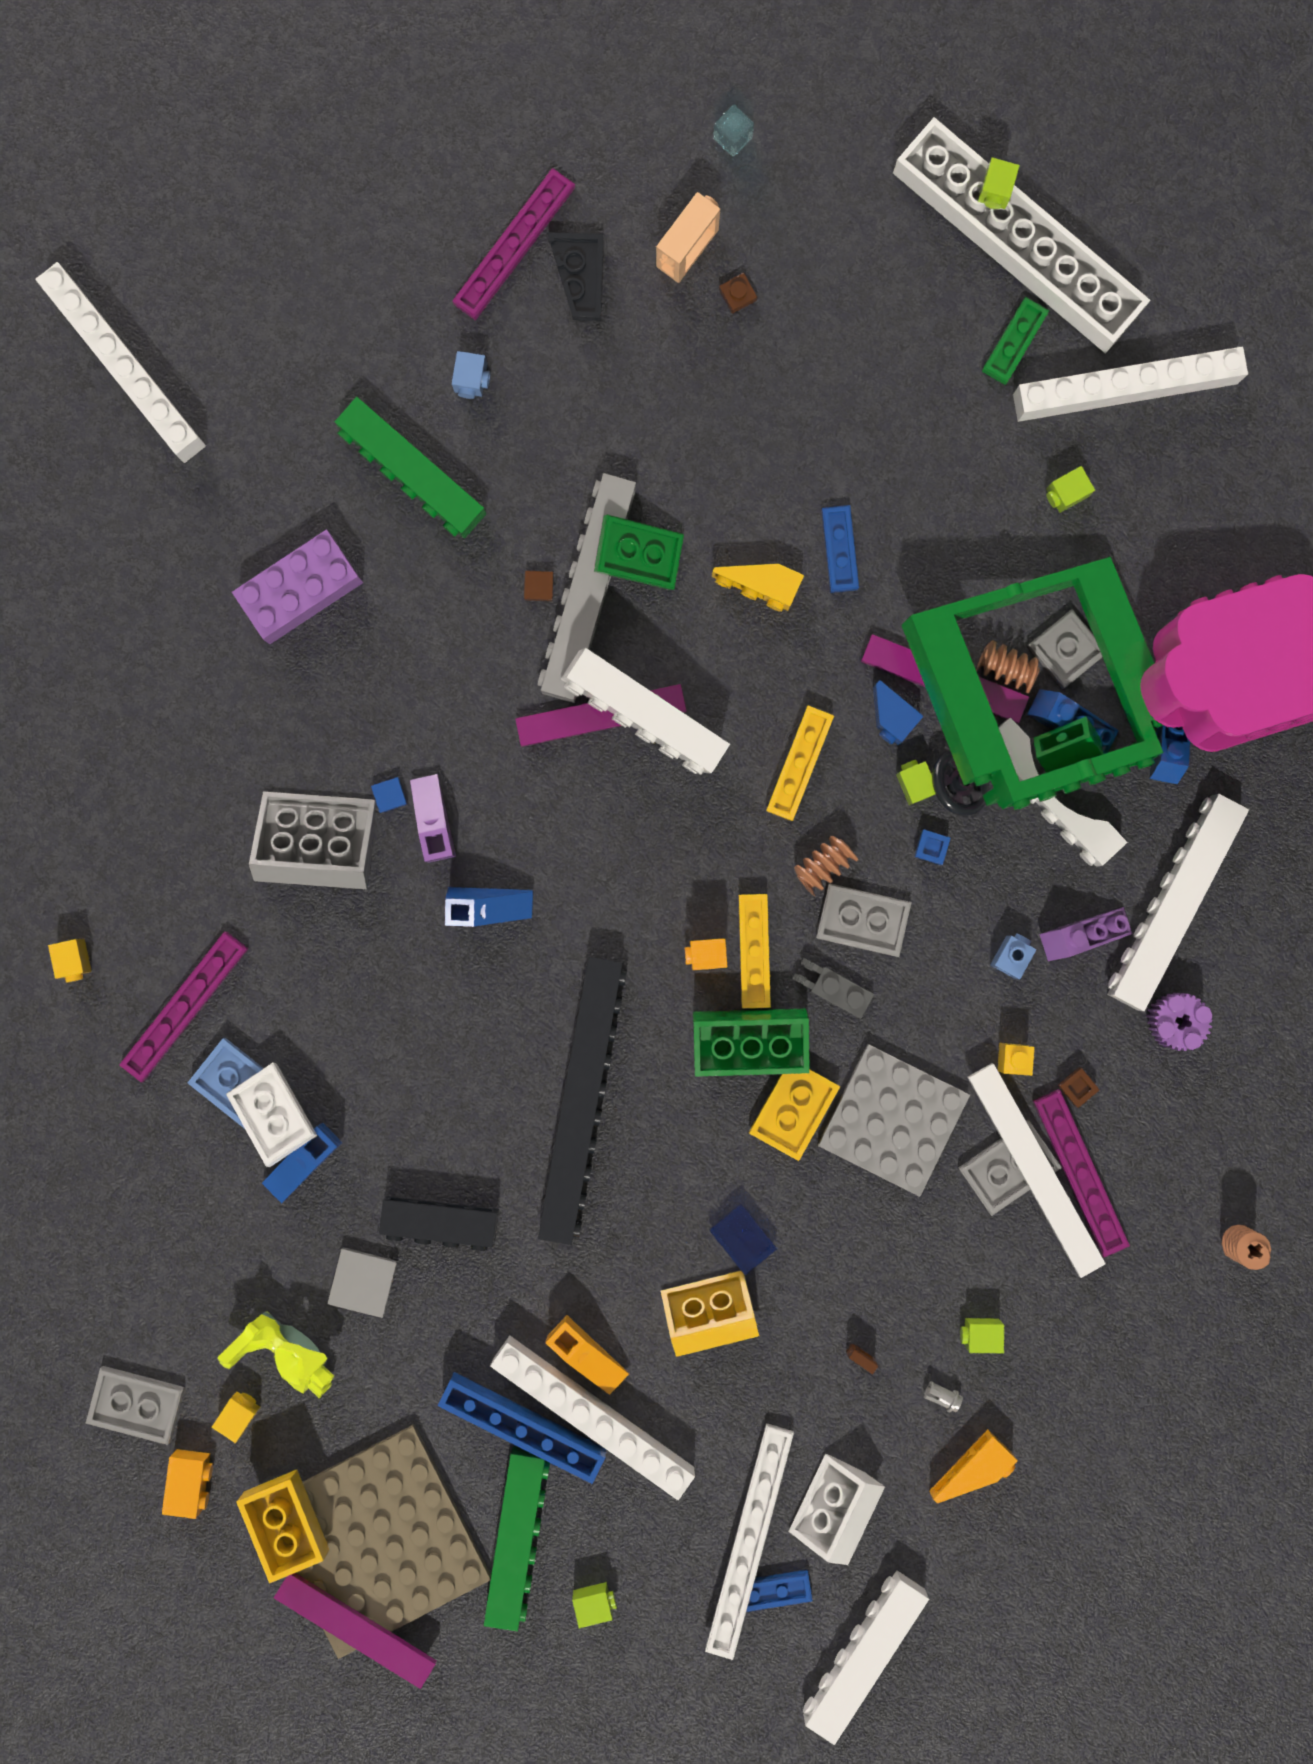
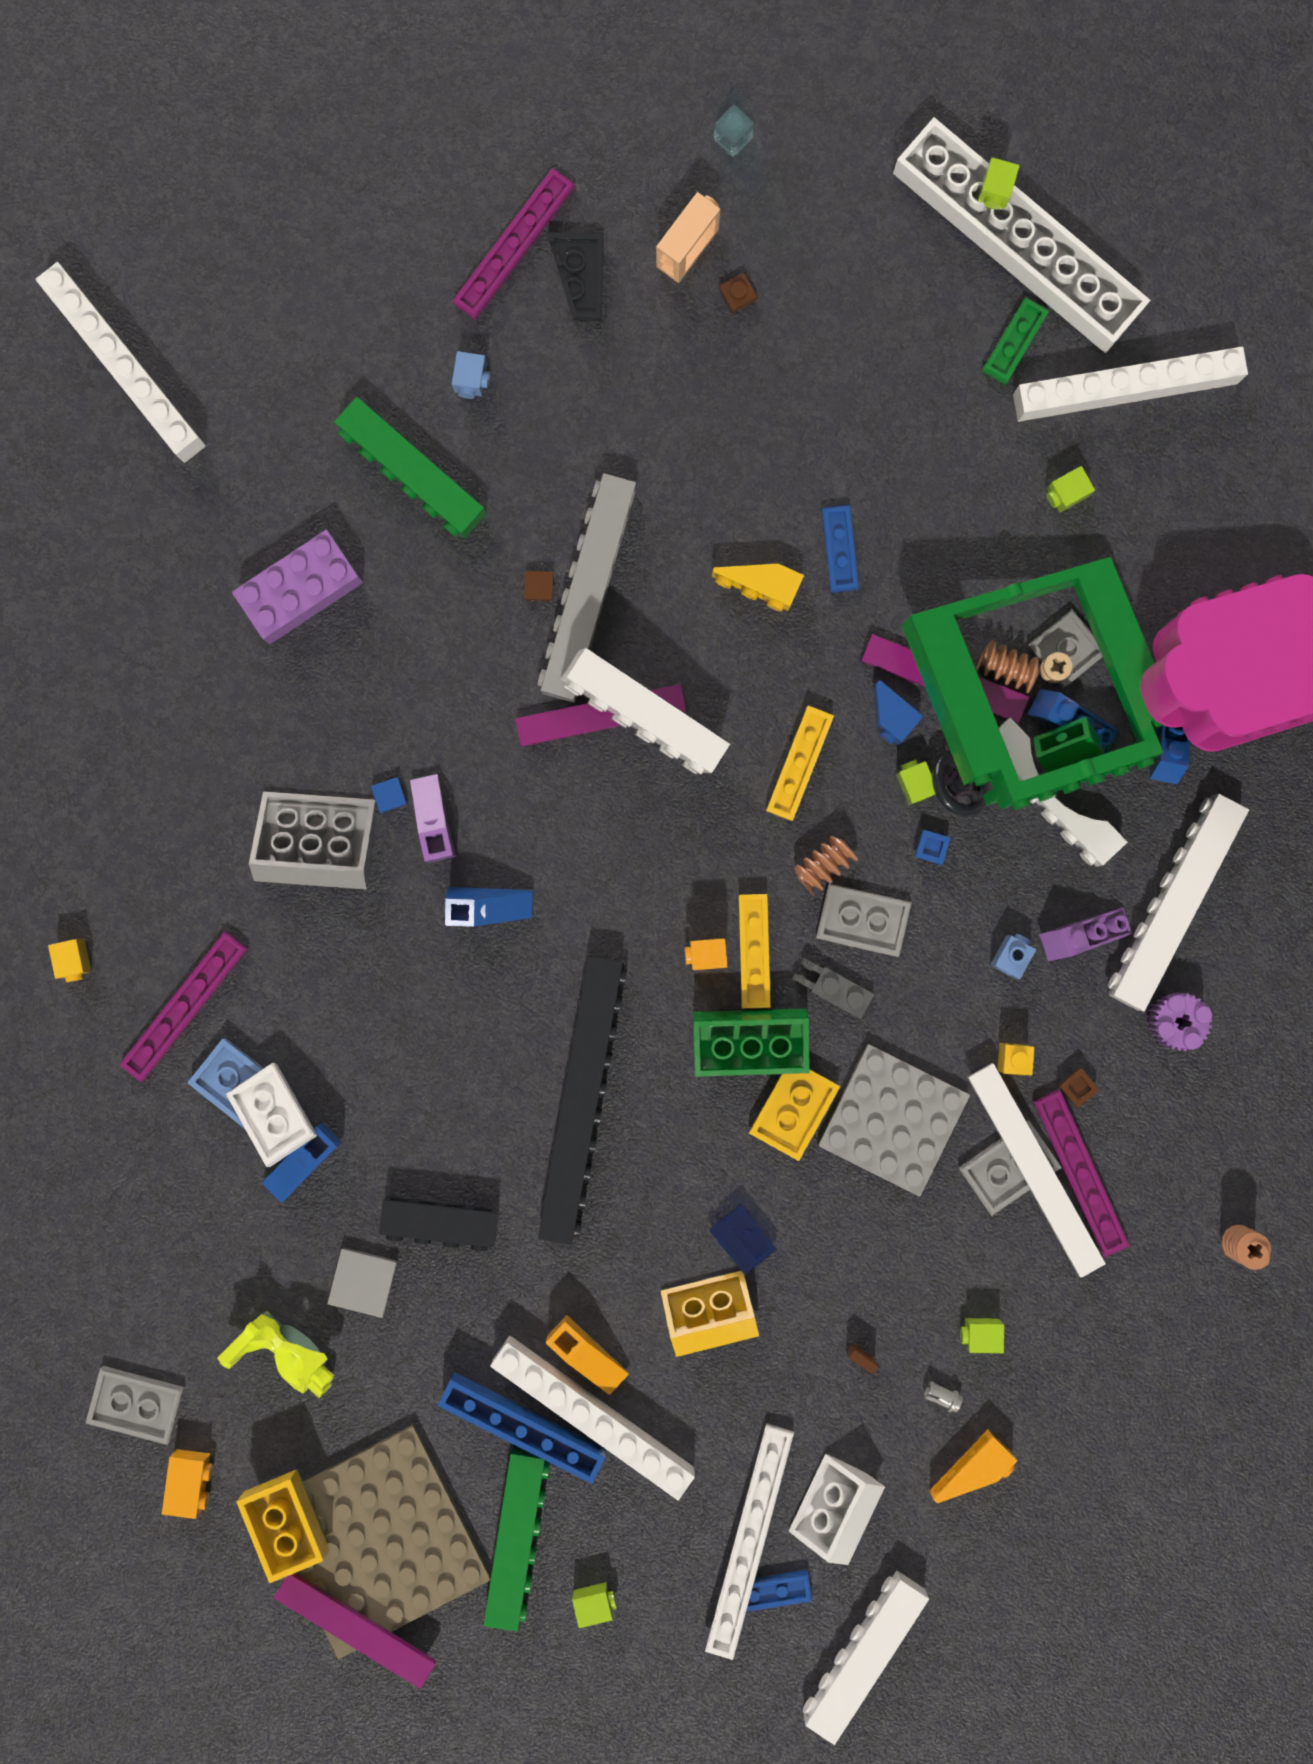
yellow brick [212,1392,260,1443] -> none
green tile [594,515,684,590] -> none
none -> tan wheel [1040,652,1072,683]

